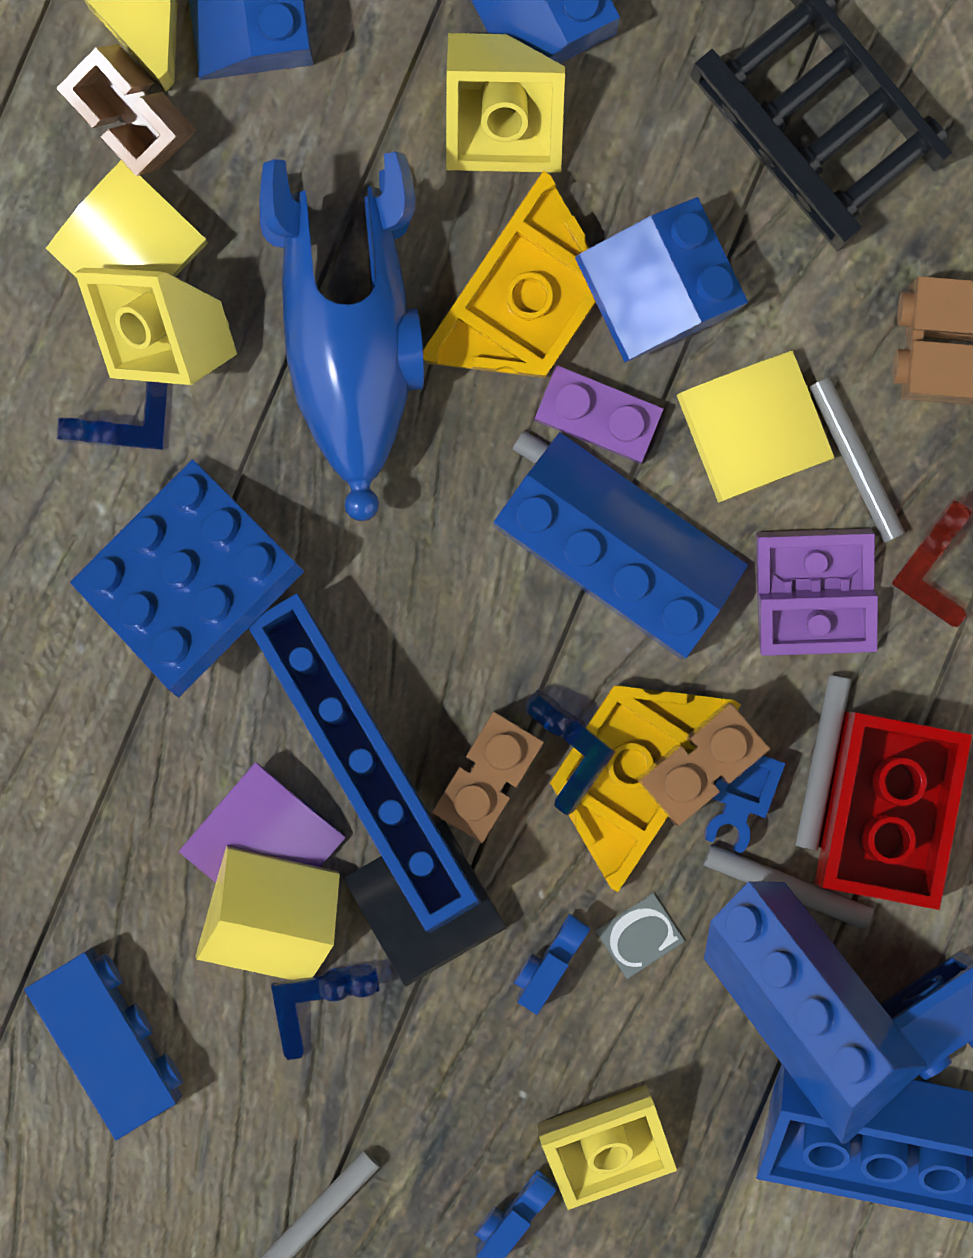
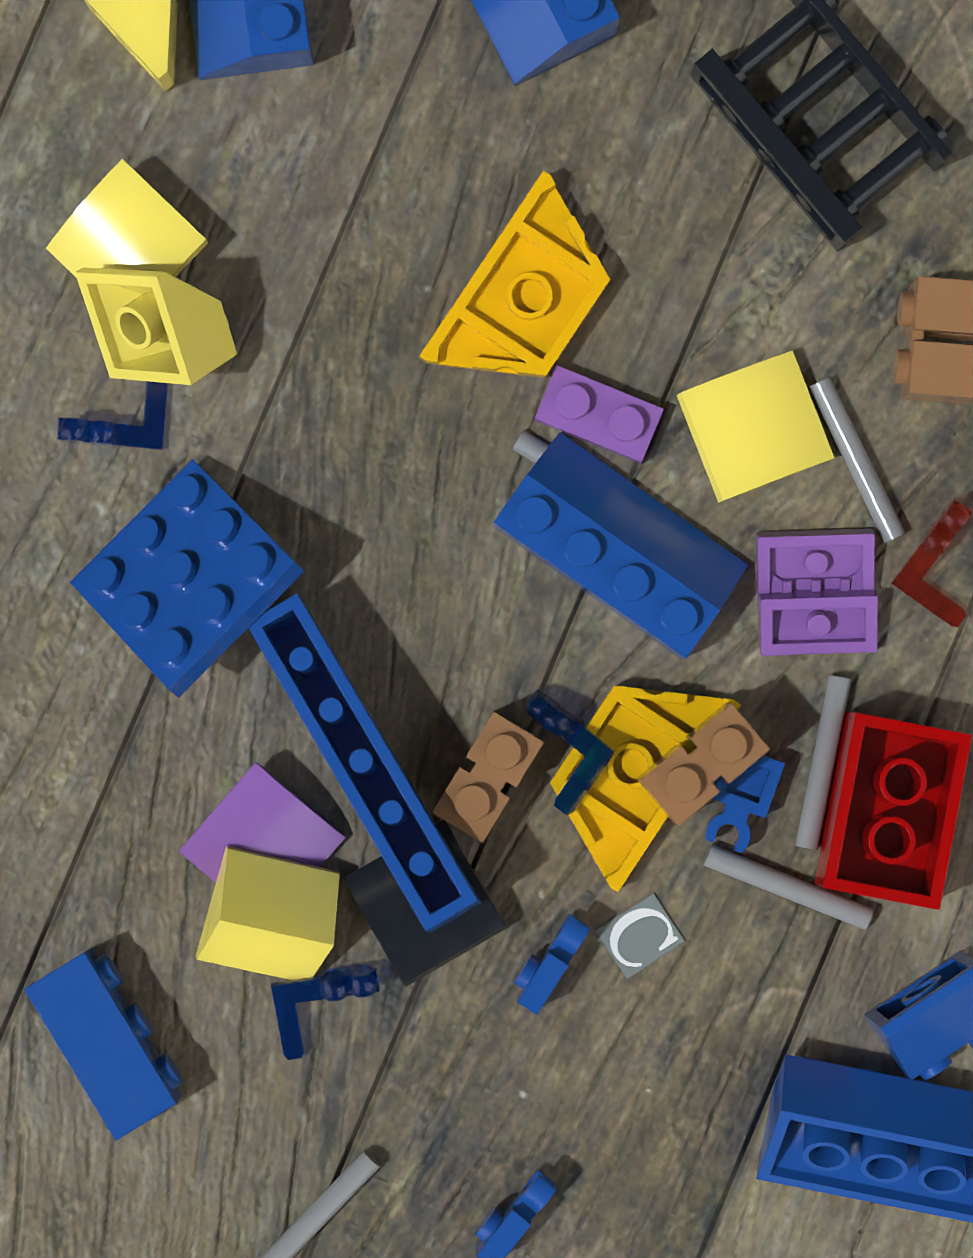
medium nougat piece [56,44,197,176] -> none
blue piece [259,151,424,521] -> none
light yellow slope [446,33,565,173] -> none
light yellow slope [537,1084,677,1210] -> none
slope [575,197,748,363] -> none
blue slope [704,881,928,1144] -> none

